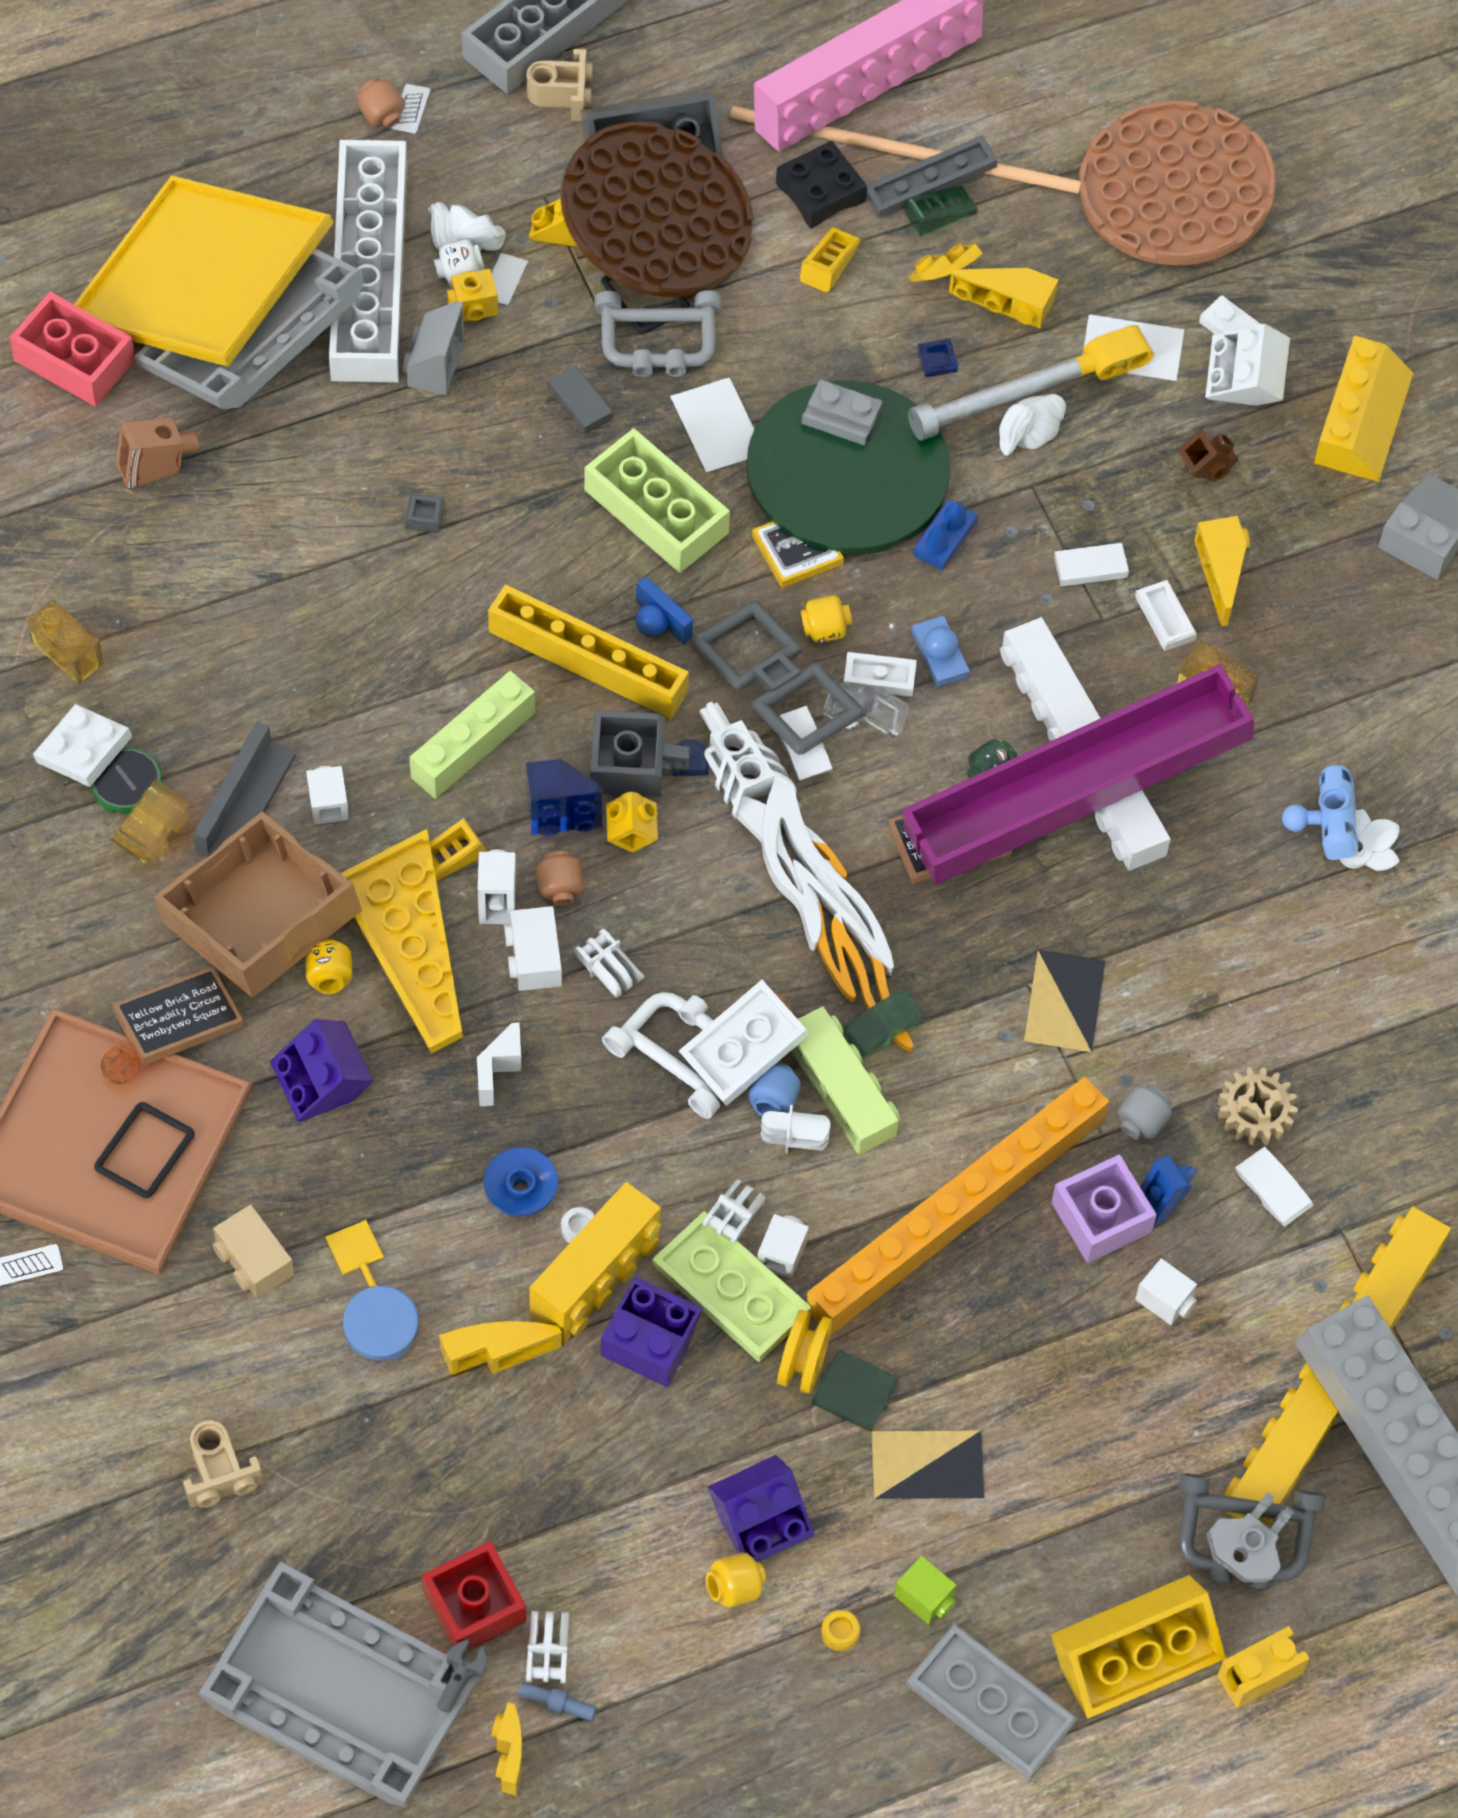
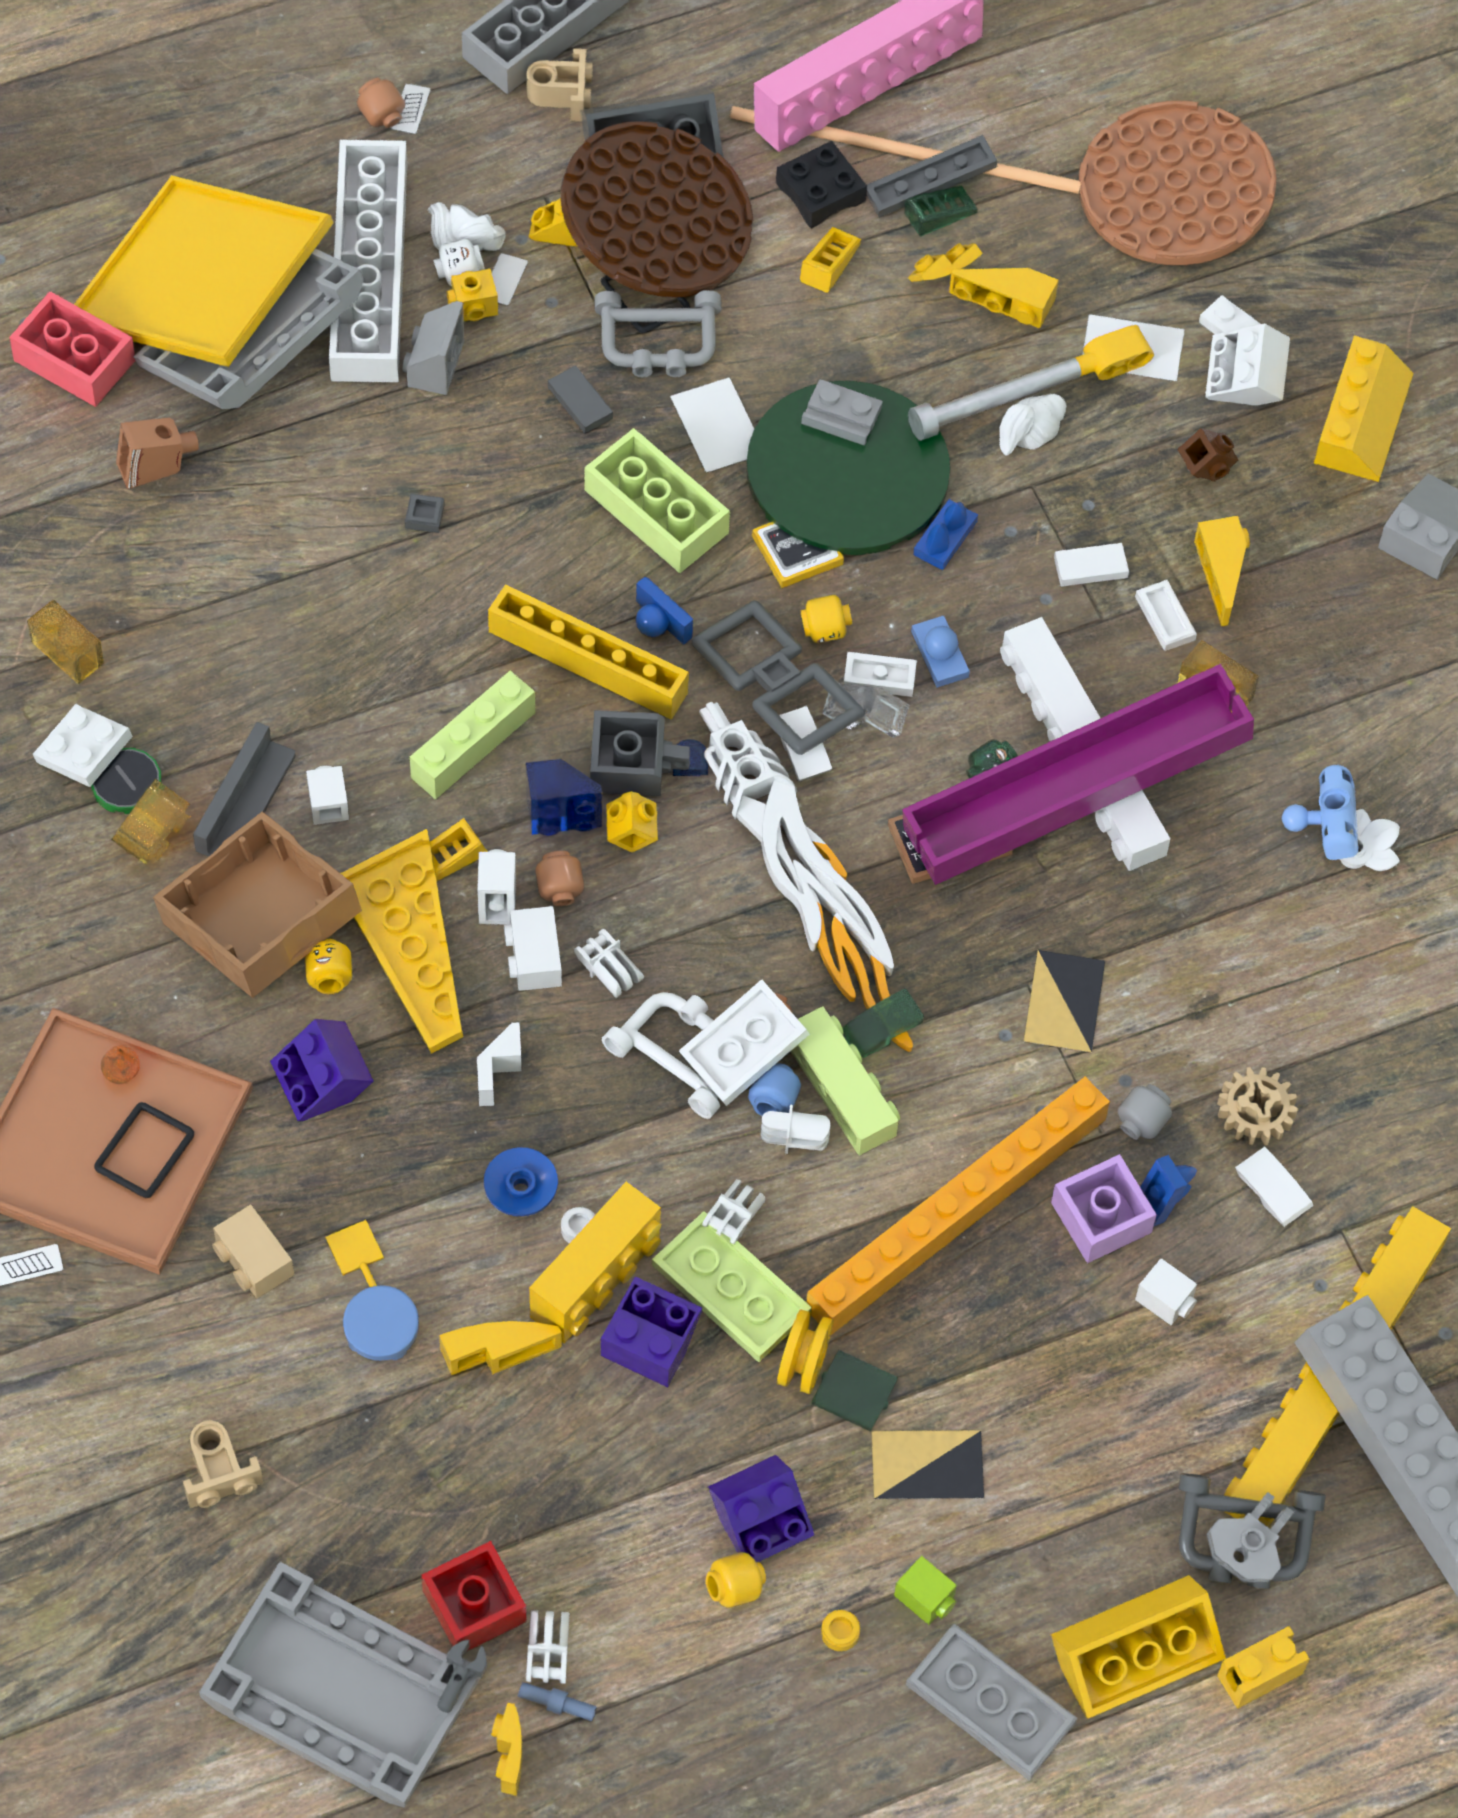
black tile [113,966,244,1066] -> none
white brick [758,1214,809,1280] -> none
clear blue tile [917,338,958,378] -> none

